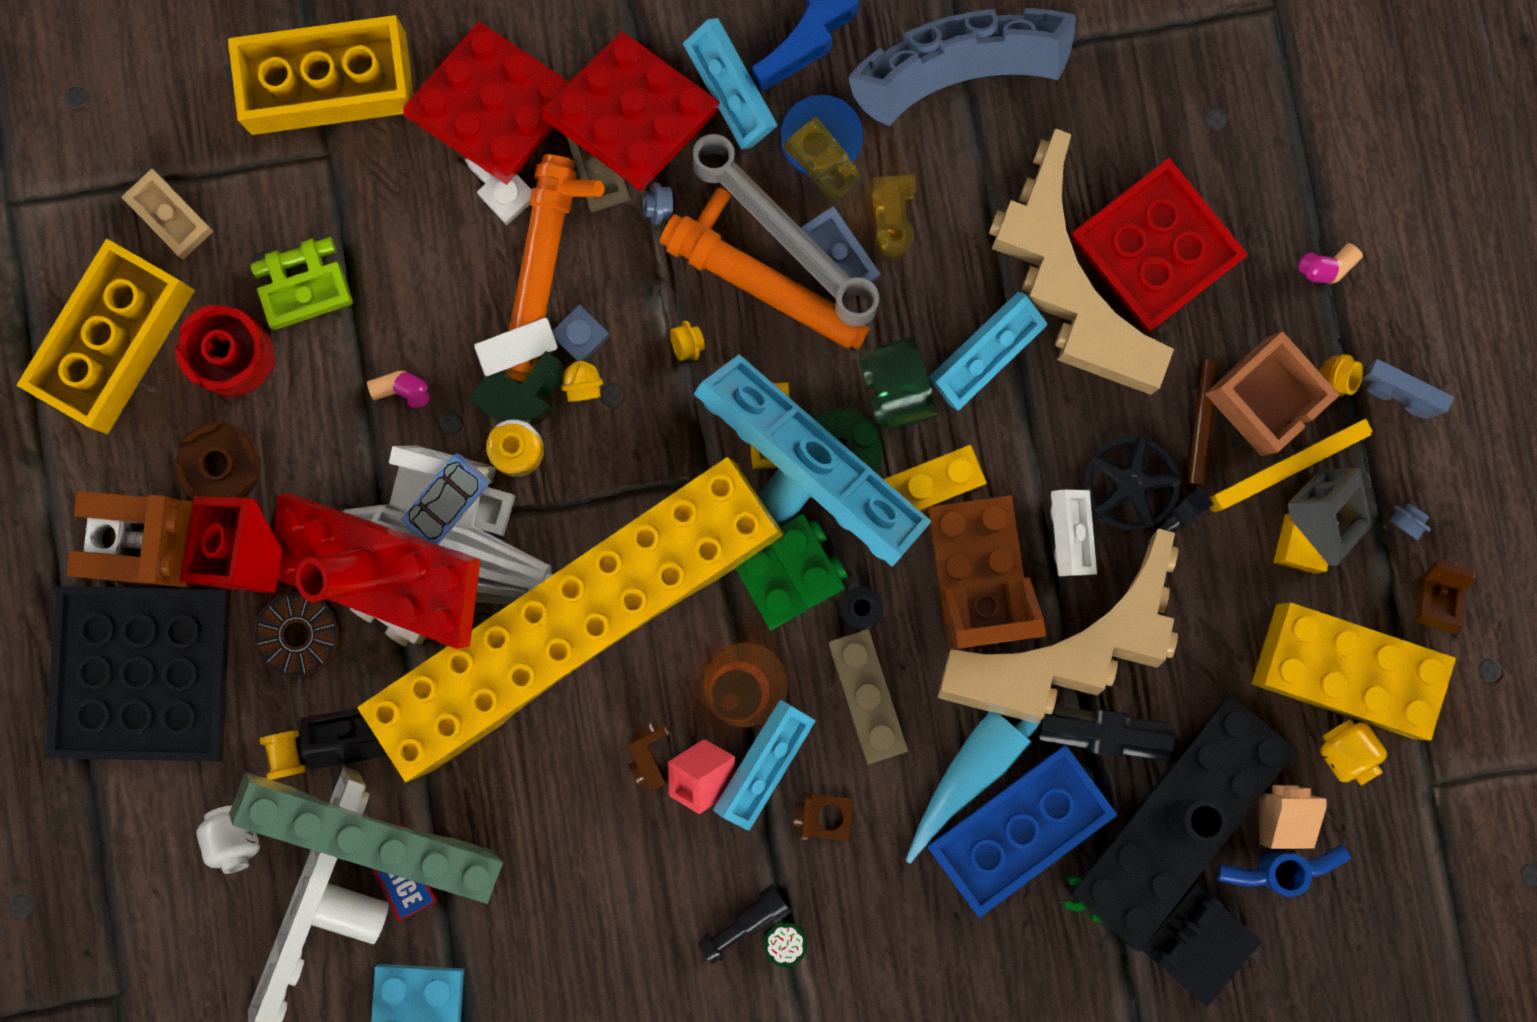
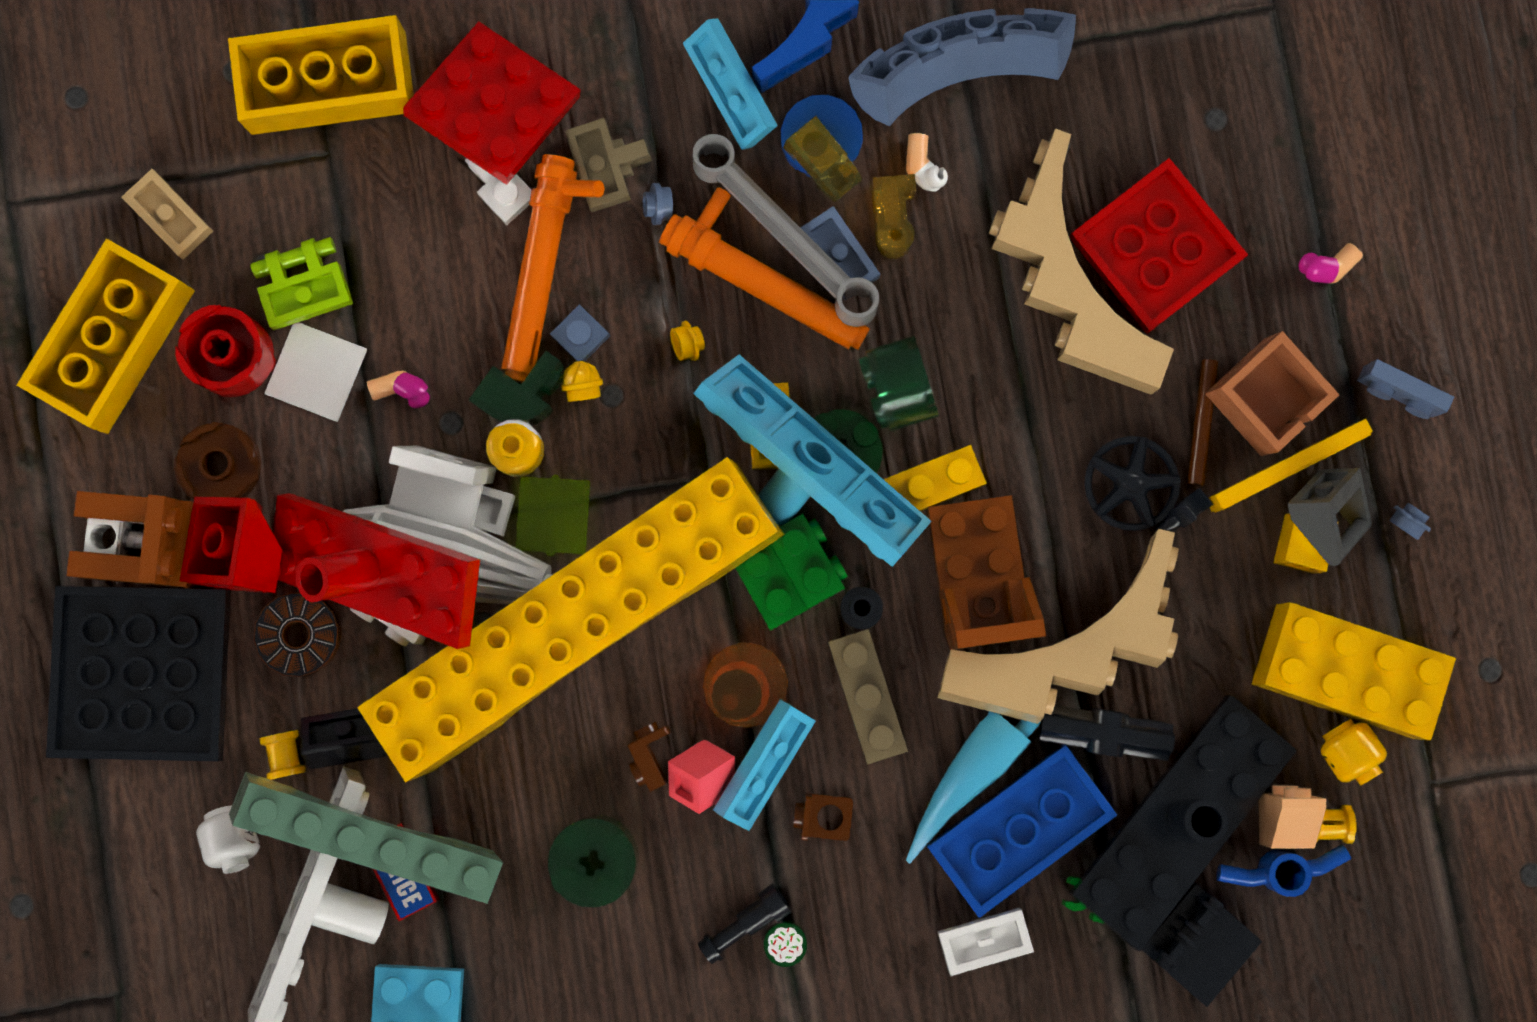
tile [400,453,492,545] -> none
white sticker [474,318,557,376] -> none
red plate [542,31,720,191] -> none
medium azure plate [928,291,1048,411] -> none
white plate [1051,489,1097,576] -> none
yellow plate [1319,354,1363,397] -> none
reddish brown bracket [1415,560,1477,634] -> none
none -> white sticker [264,322,367,422]
none -> clear neon green piece [516,474,591,557]
none -> clear green brick [548,815,639,908]
none -> arm [906,133,948,191]
none -> white plate [937,908,1034,976]
none -> yellow bush [1316,805,1357,844]

